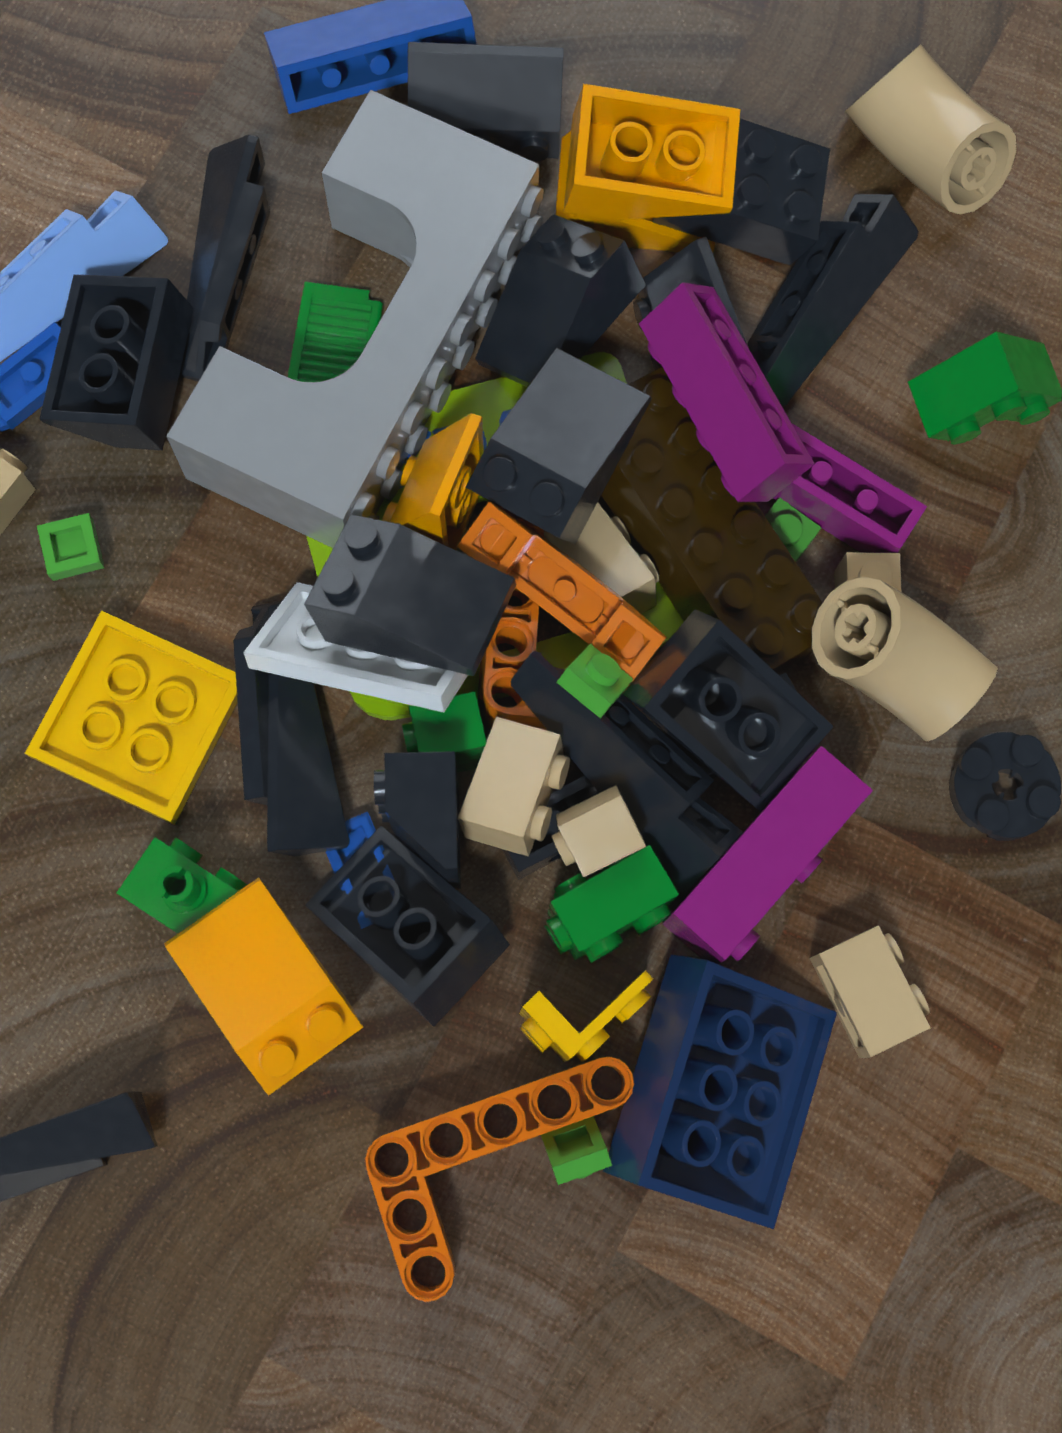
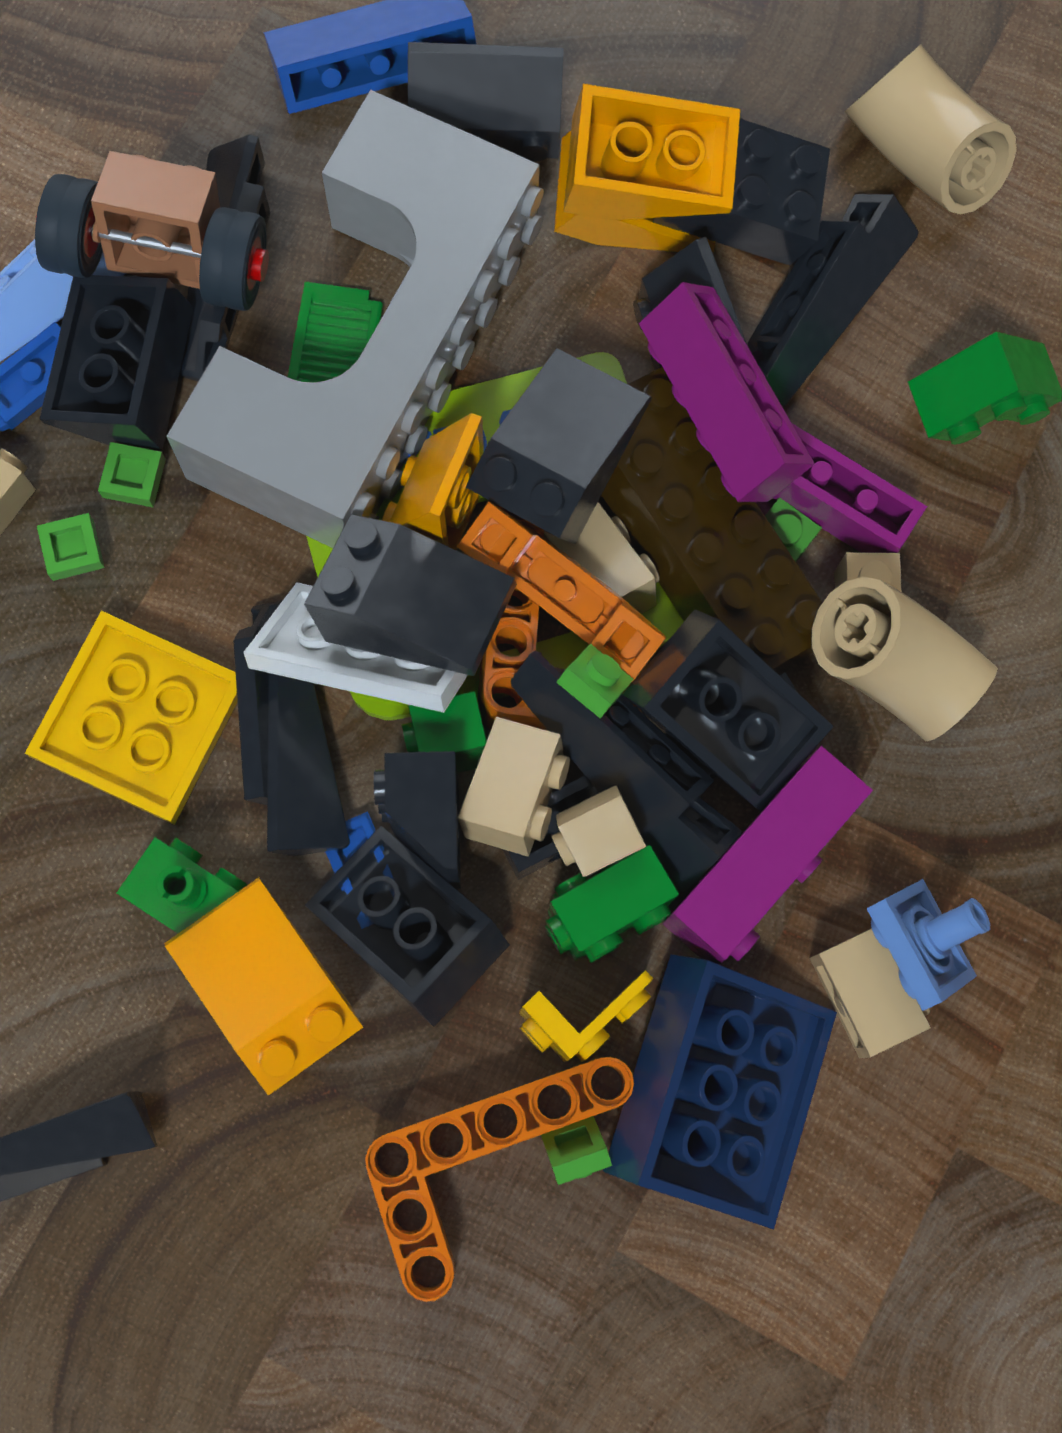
black slope [475,214,646,387] -> none
black plate [949,732,1061,841] -> none
none -> brick [35,151,269,311]
none -> bright green plate [98,442,166,507]
none -> medium blue plate [866,879,990,1011]

